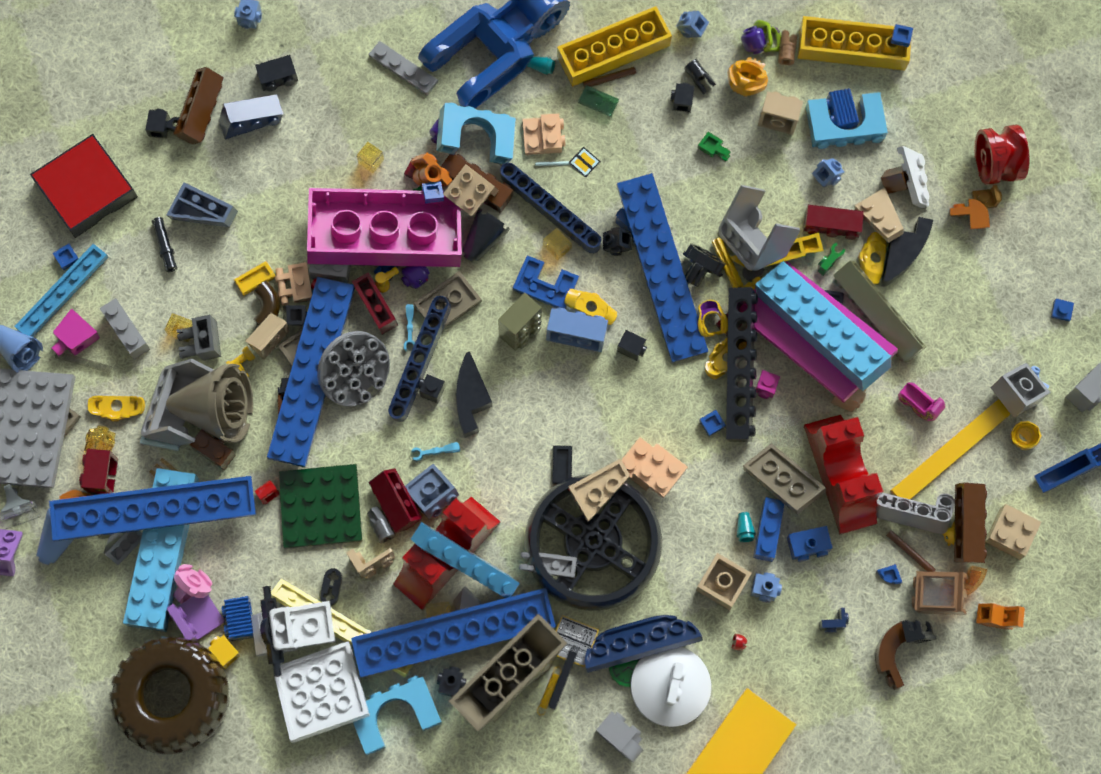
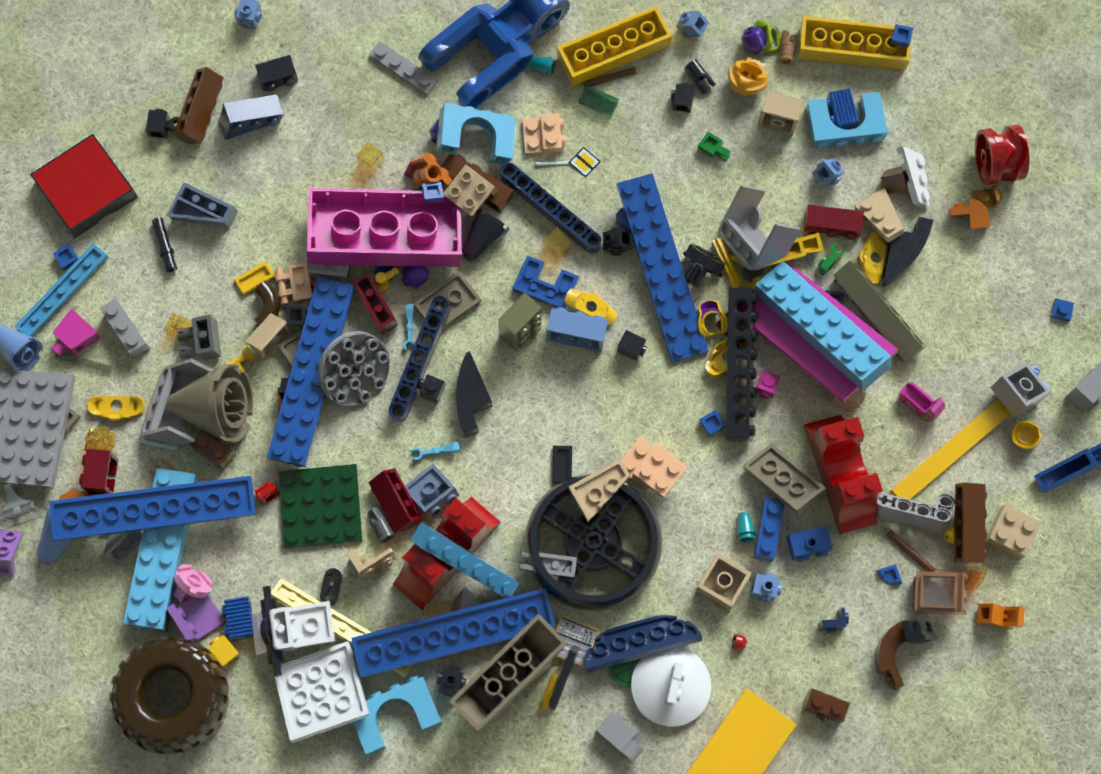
none -> reddish brown brick [802,688,850,724]

